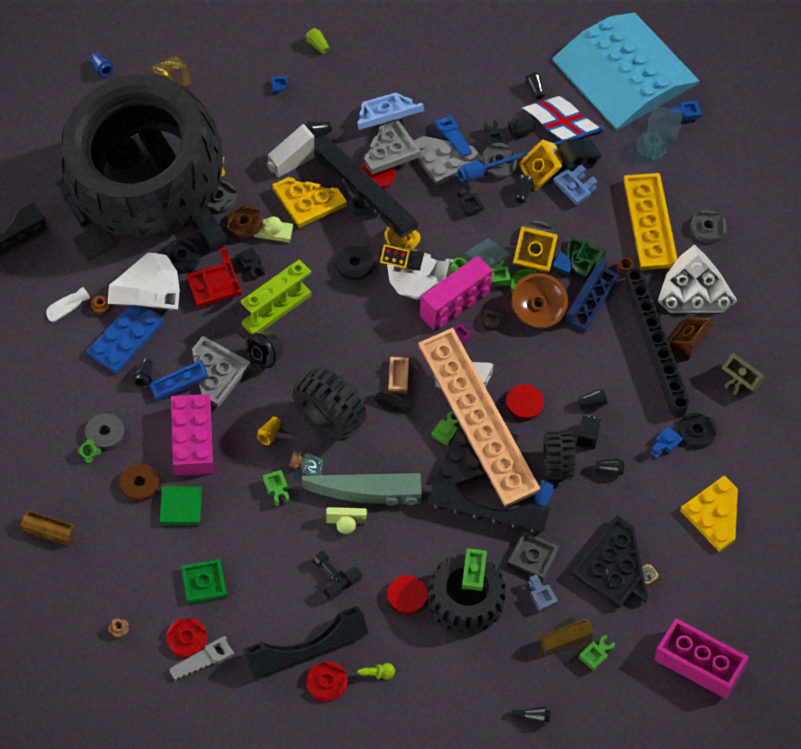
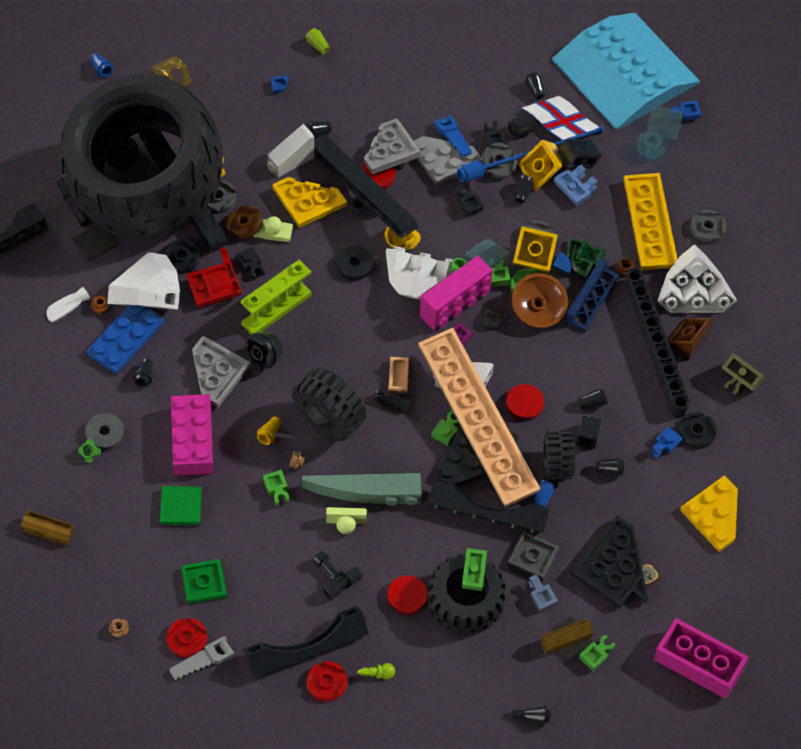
reddish brown tile [120,464,160,502] -> none
blue tile [149,360,210,402] -> none
clear light blue tile [302,453,323,476] -> none
light blue wing [357,93,424,130] -> none
black slope [378,244,424,271] -> none

